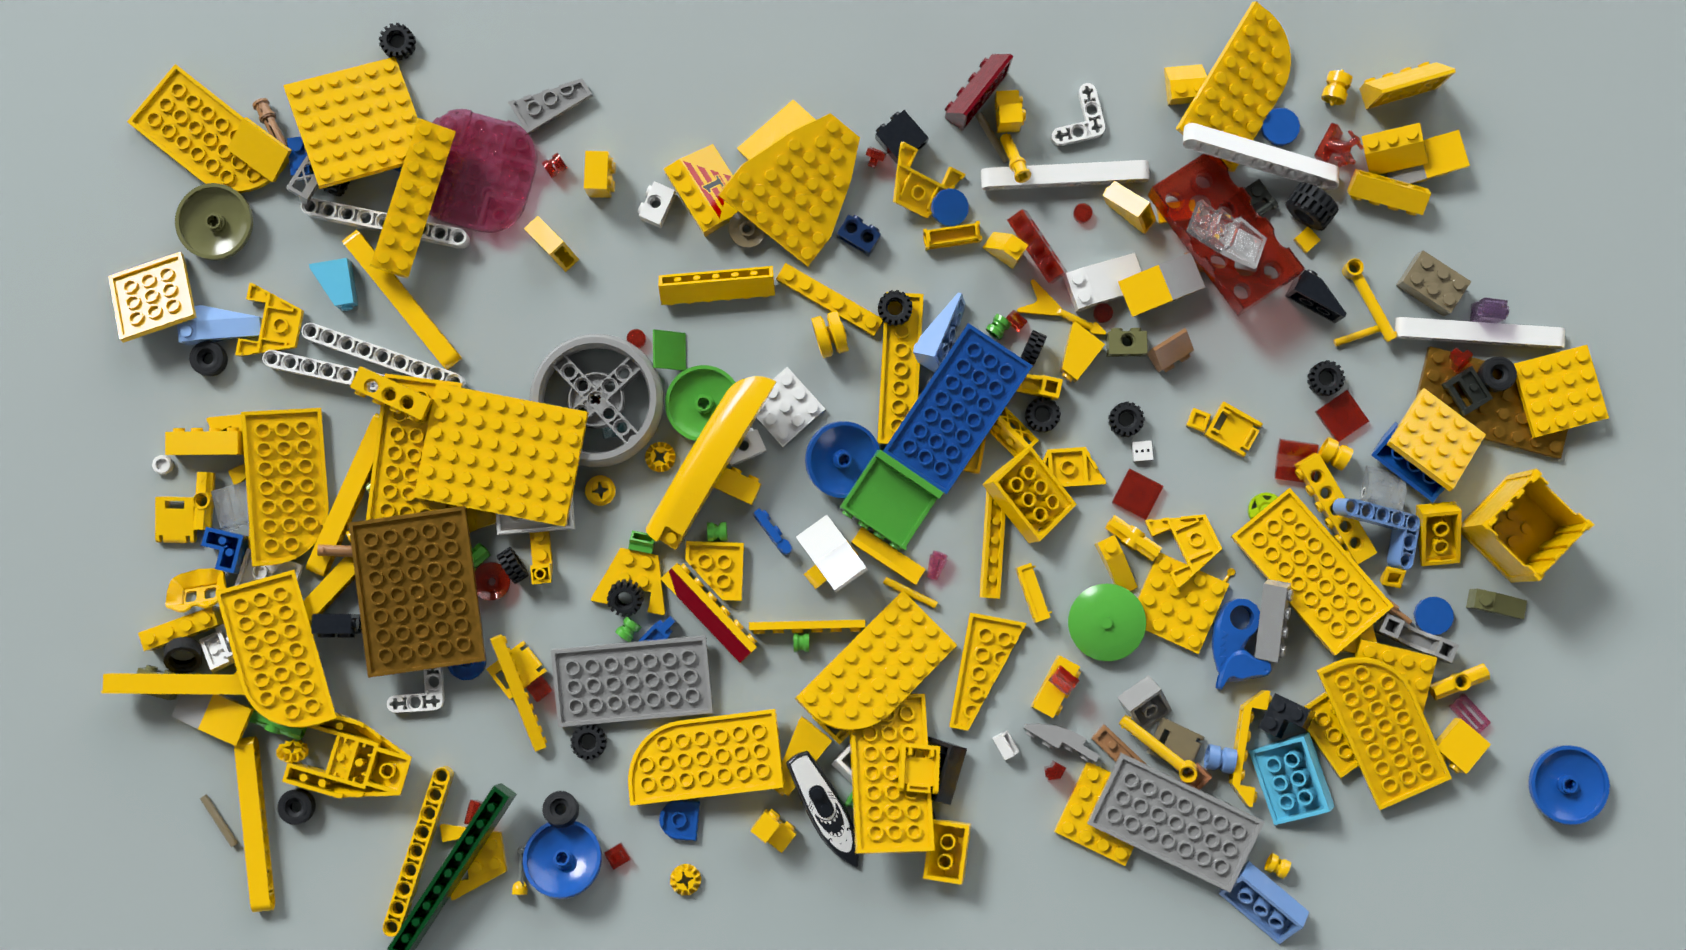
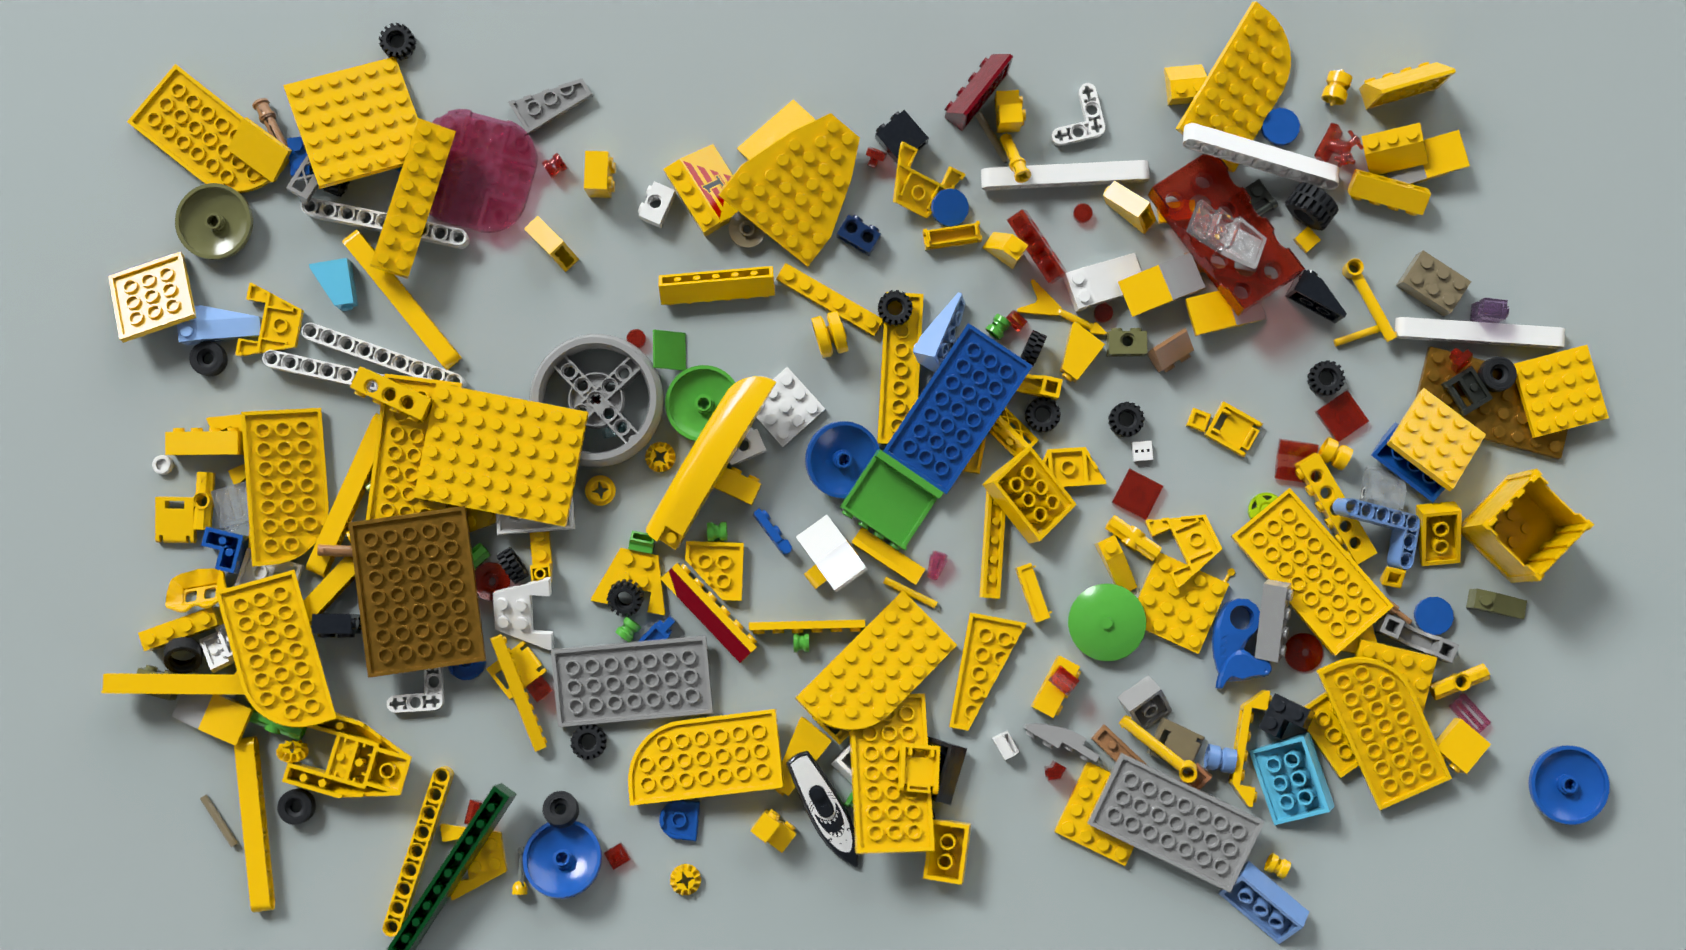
none -> white wing [493,577,554,650]
none -> yellow slope [1185,283,1266,336]
none -> clear red dish [1285,633,1323,672]

